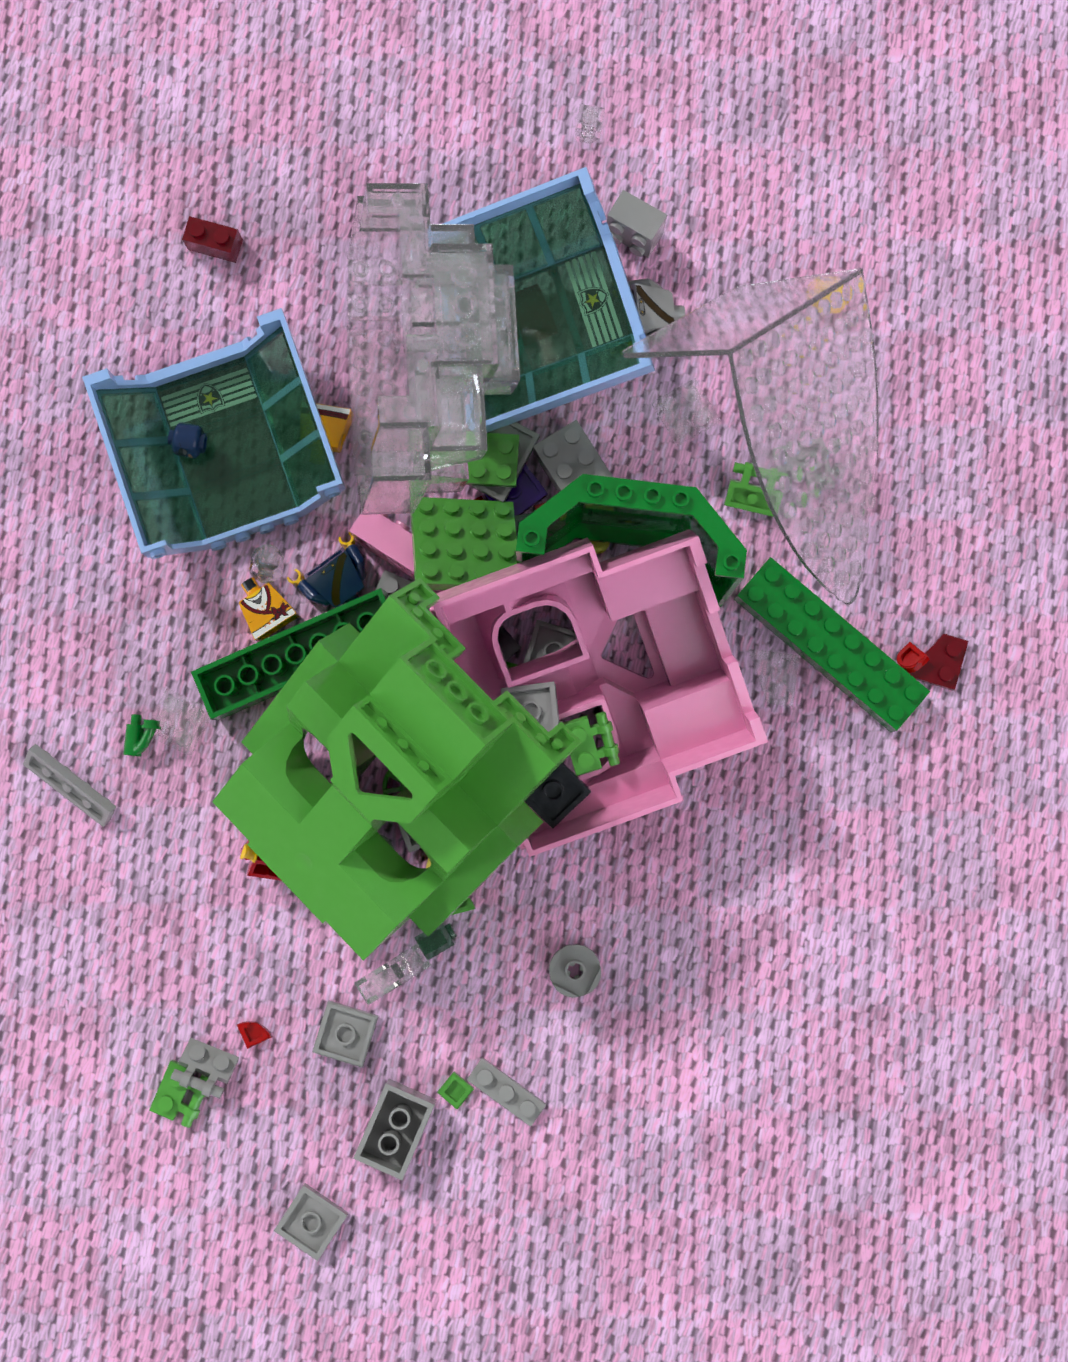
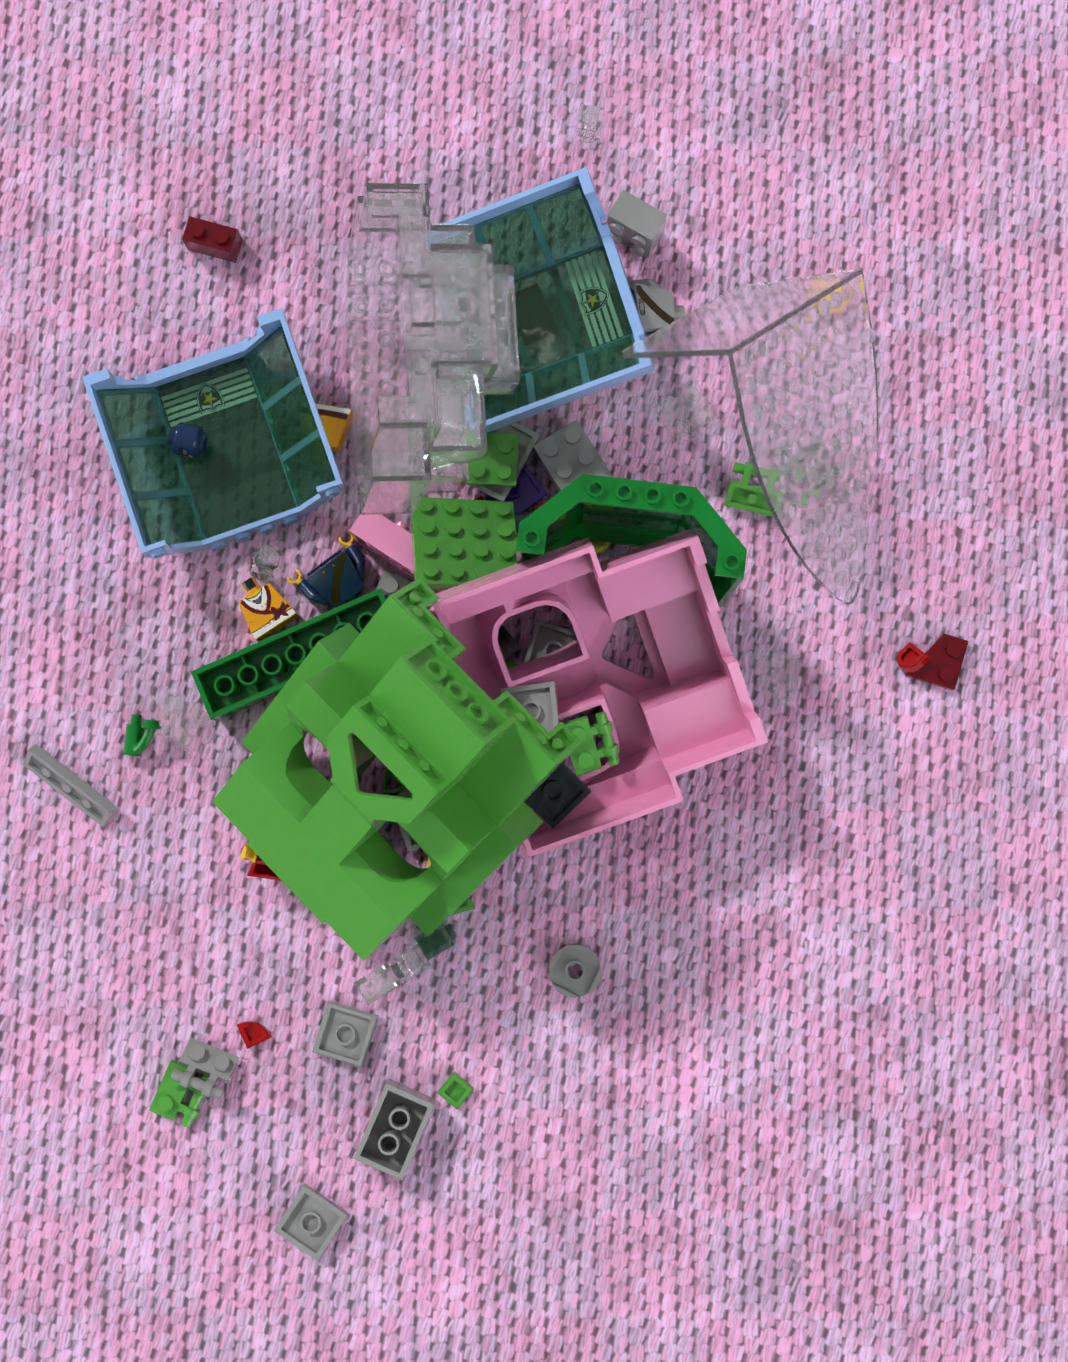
light grey plate [467,1057,546,1127] -> none
green brick [734,557,930,732] -> none

